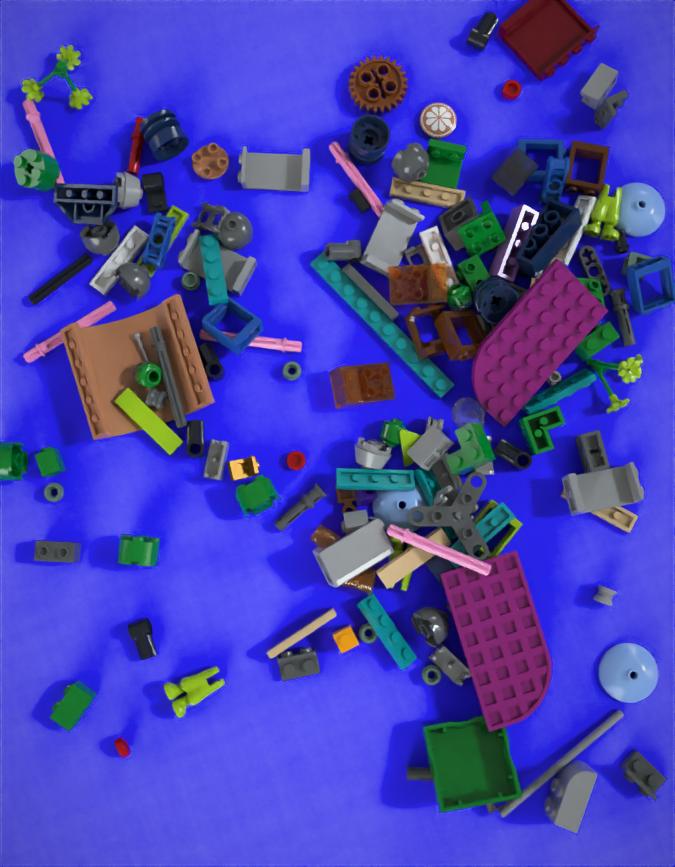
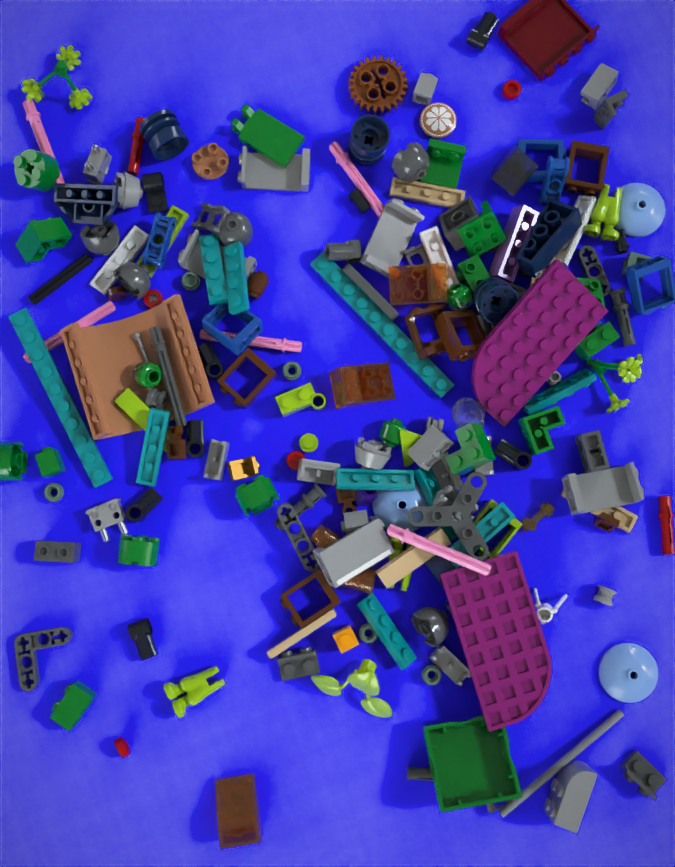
none -> teal plate [8,308,113,488]
none -> dark grey beam [14,626,73,691]
none -> green brick [15,217,72,263]
none -> light grey piece [83,144,112,185]
none -> light grey piece [85,498,128,542]
none -> tile [107,286,127,301]
none -> black piece [126,487,163,523]
none -> teal plate [136,407,171,487]
none -> red tile [144,289,164,309]
none -> reddish brown plate [166,426,186,459]
none -> clear orange slope [215,773,263,849]
none -> reddish brown window [217,347,277,409]
none -> teal plate [223,241,250,315]
none -> green tile [230,104,305,169]
none -> reddish brown brick [247,270,270,300]
none -> lime hinge [275,382,326,417]
none -> dark grey beam [277,502,320,572]
none -> reddish brown window [280,569,341,629]
none -> light grey hinge [296,458,341,485]
none -> lime plate [299,433,318,453]
none -> lime plant [311,659,393,718]
none -> light grey brick [412,72,438,106]
none -> bar [522,502,555,532]
none -> plant [533,588,568,625]
none -> reddish brown tile [593,512,620,533]
none -> red pin [658,496,675,555]

